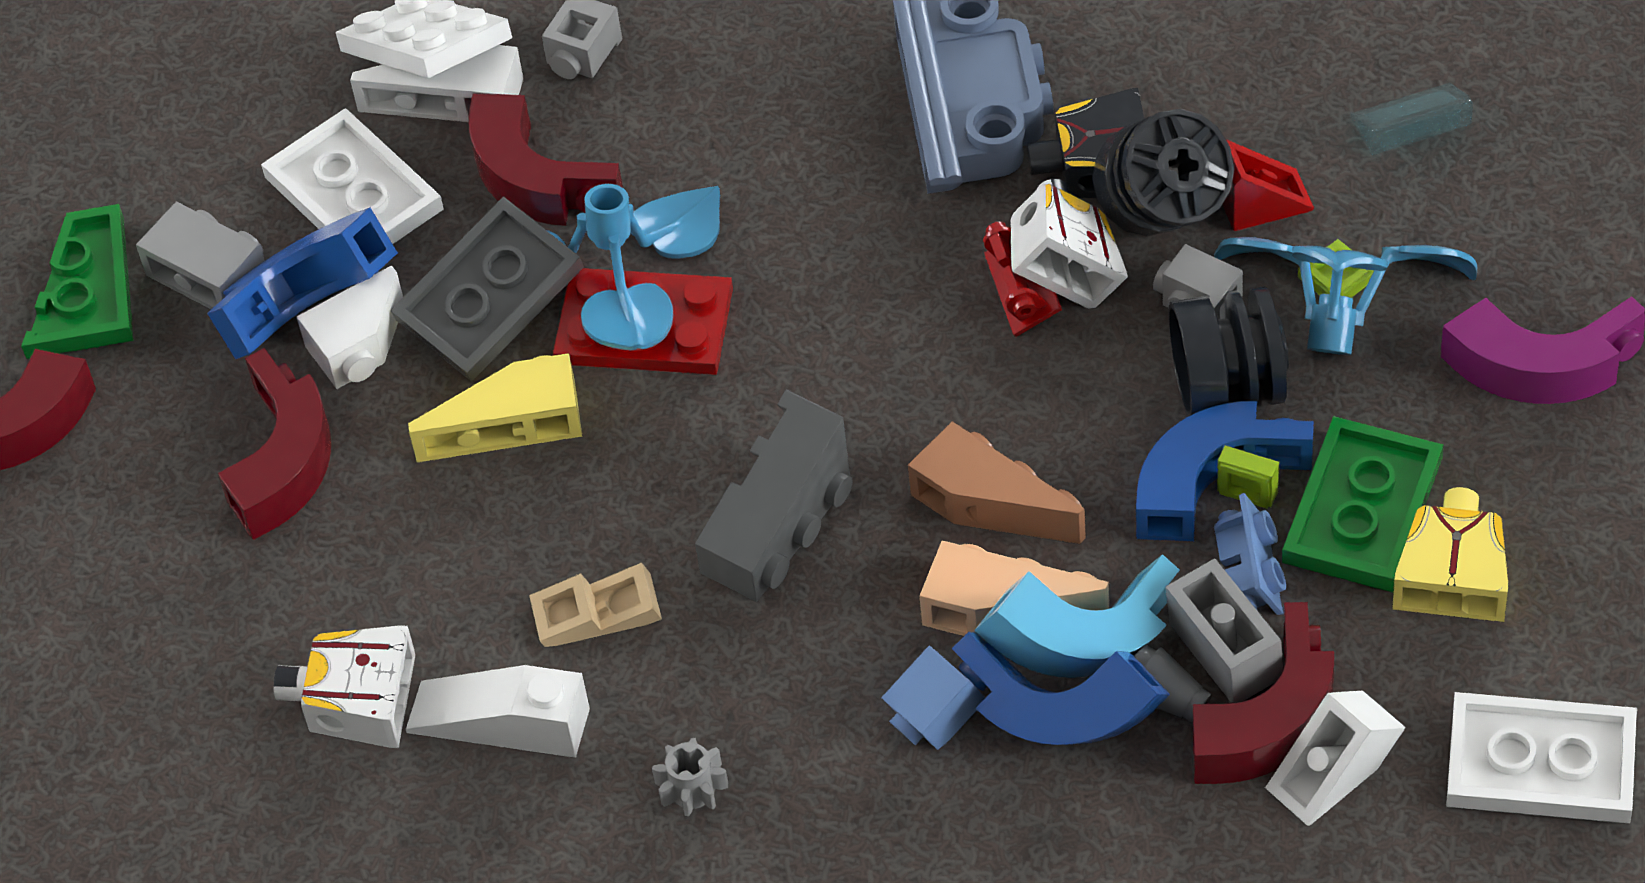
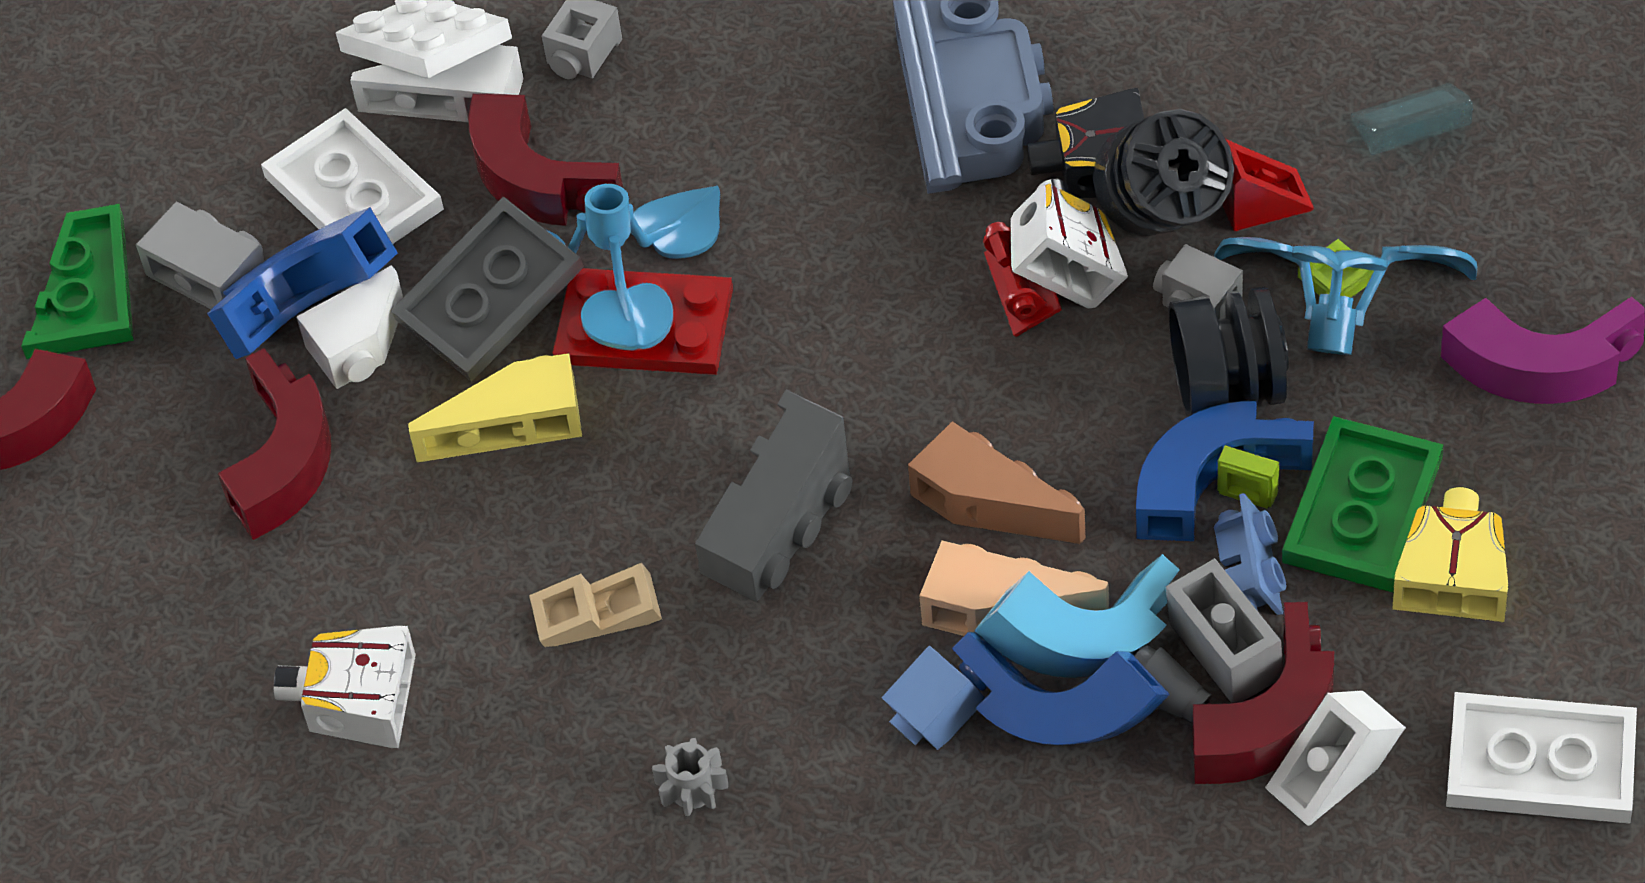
white slope [406,665,590,758] -> none

